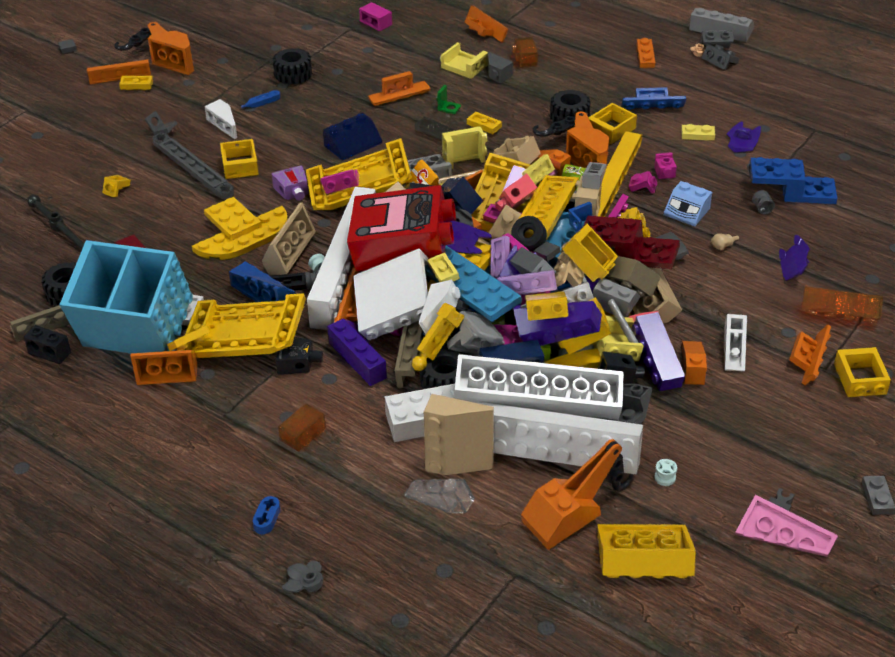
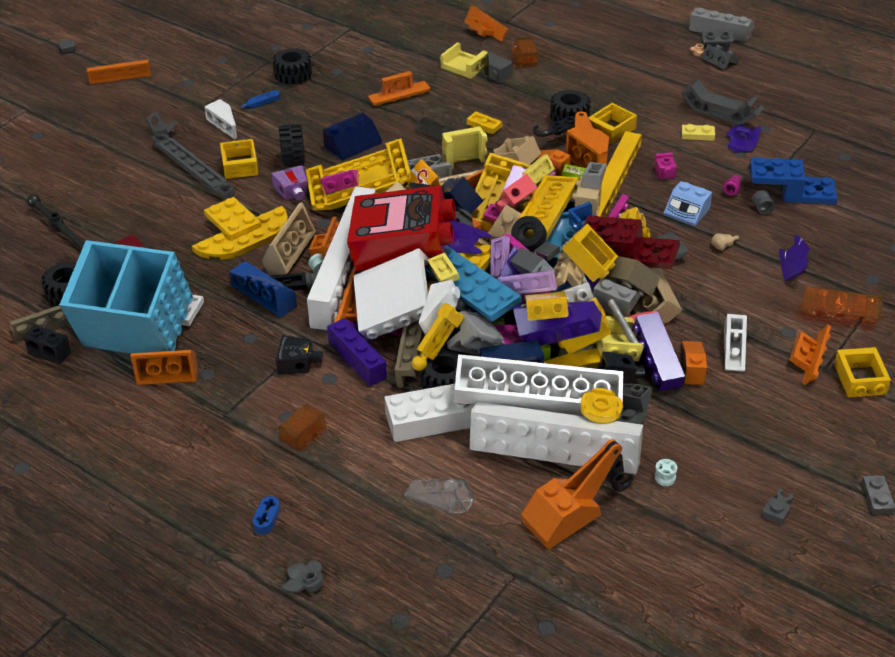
yellow bracket [103,175,131,198] -> none
orange slope [114,22,194,75] -> none
yellow plate [119,76,153,90] -> none
yellow plate [166,325,210,351] -> none
yellow slope [183,293,306,358] -> none
dark pink brick [359,2,392,31] -> none
tan slope [424,394,494,475] -> none
green bracket [436,85,461,114] -> none
yellow slope [597,524,696,578] -> none
blue bracket [621,87,686,109] -> none
dark pink bracket [629,171,657,194] -> none
orange plate [636,38,655,68] -> none
bright pink wing [735,495,838,557] -> none
none -> black tyre [278,124,305,167]
none -> orange bracket [309,217,340,258]
none -> yellow tile [580,388,623,424]
none -> dark grey piece [681,79,764,125]
none -> dark pink cone [723,175,741,196]

